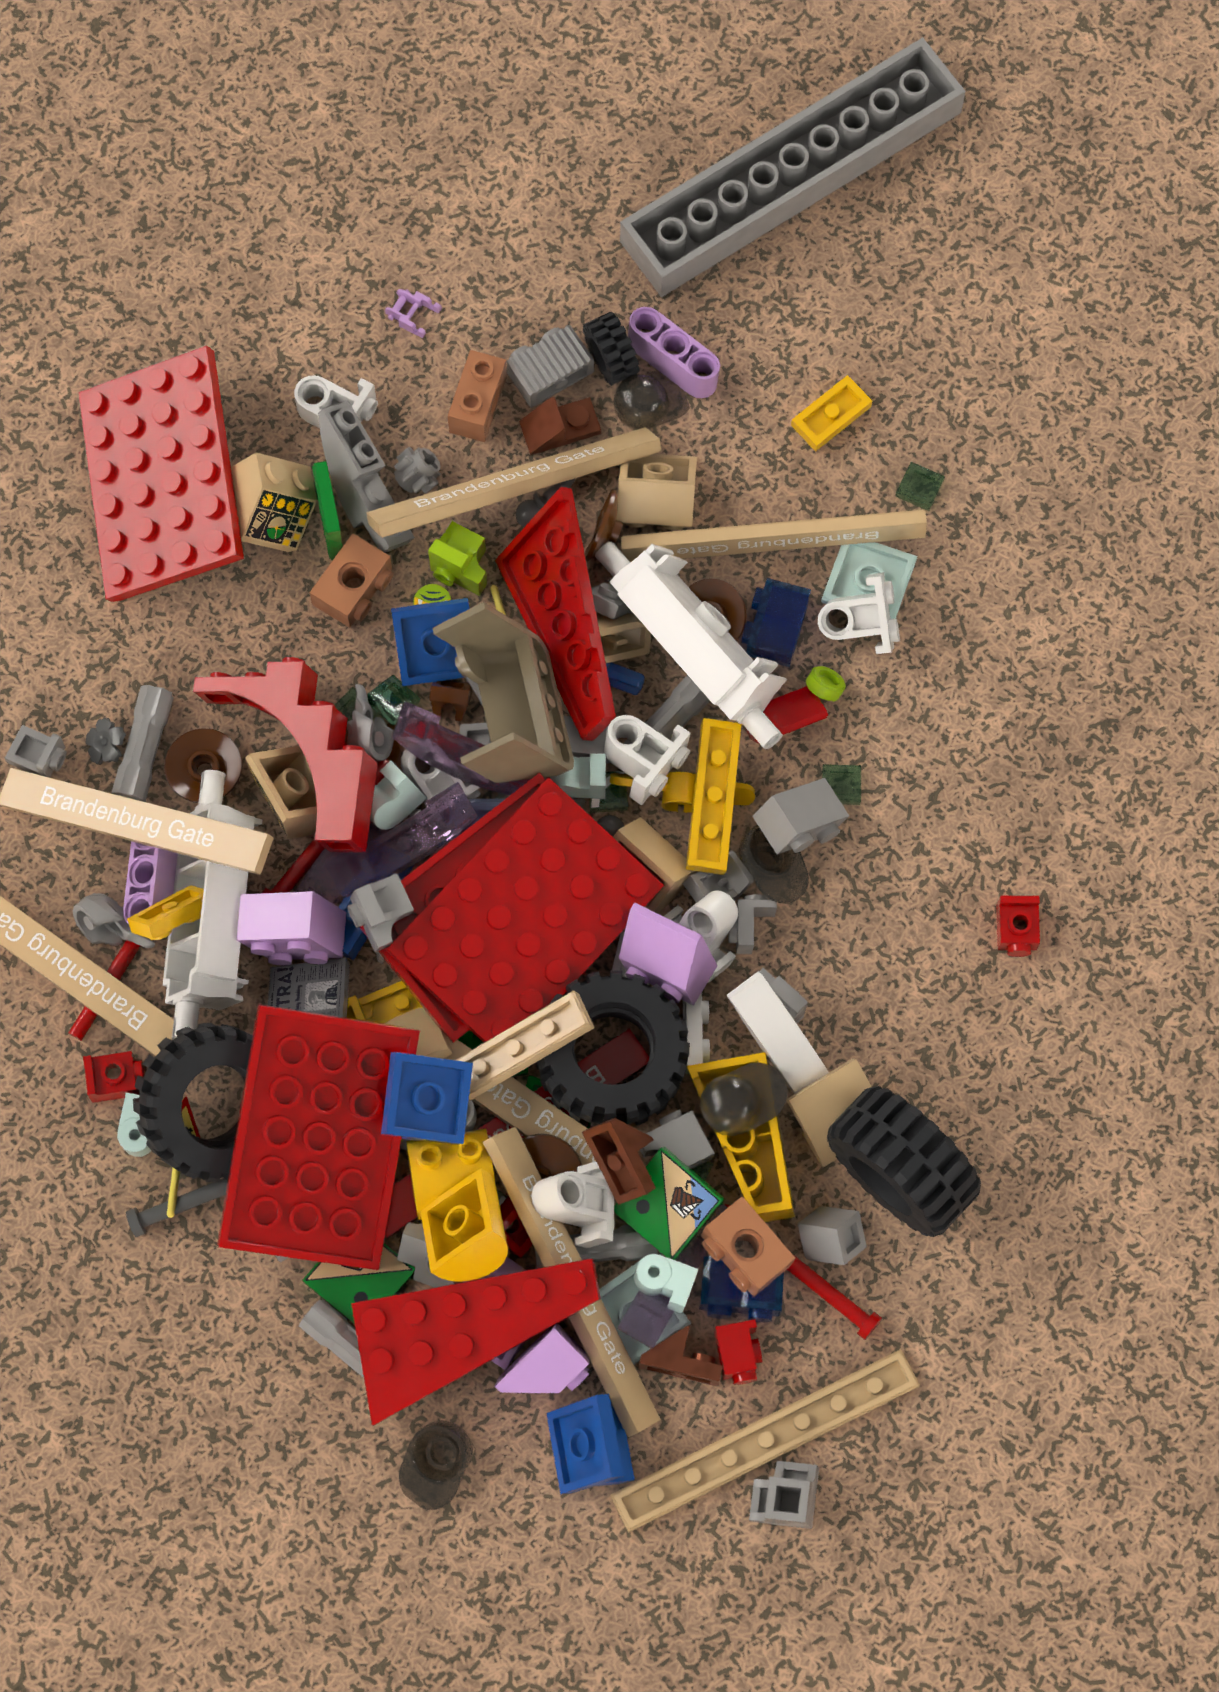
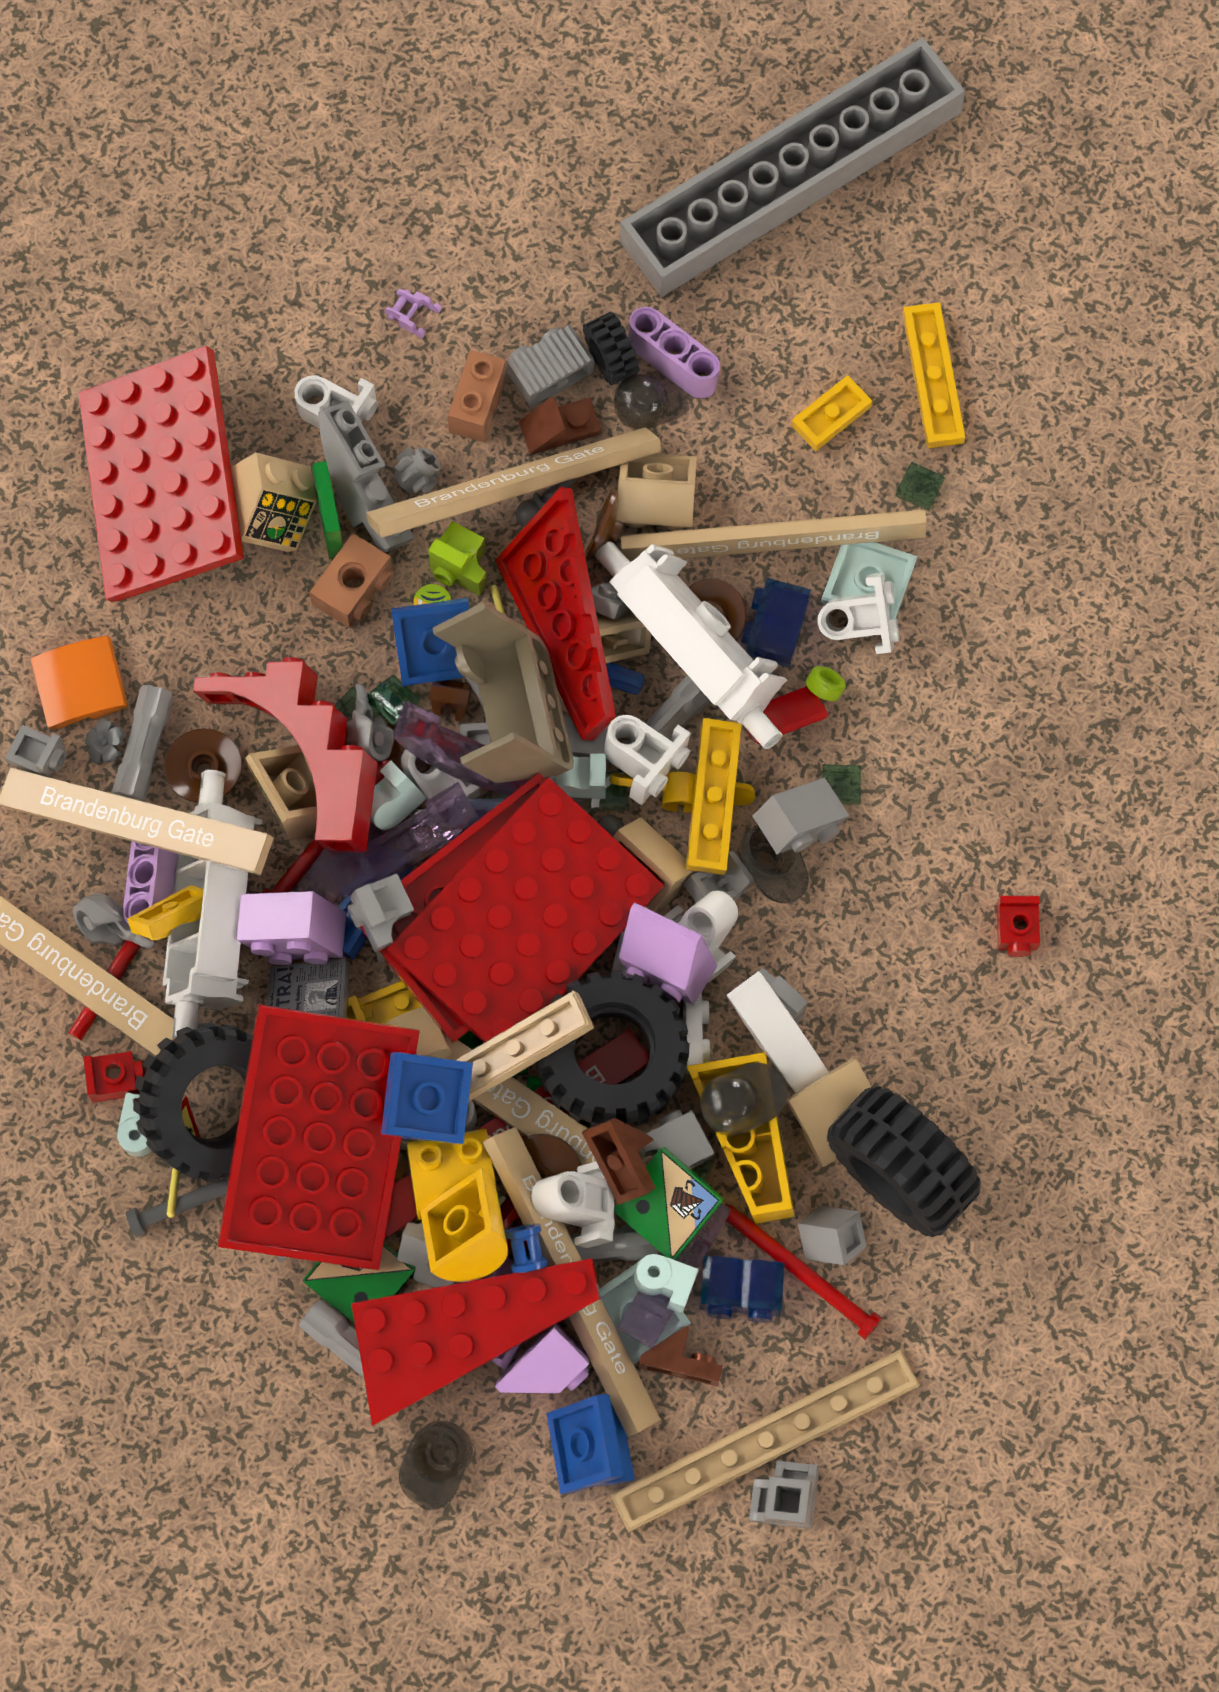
nougat brick [701,1196,796,1297] -> none
red brick [714,1319,763,1385] -> none
light grey bracket [728,894,777,954] -> none
none -> orange slope [30,635,128,730]
none -> blue bush [505,1224,548,1273]
none -> yellow plate [902,302,965,449]

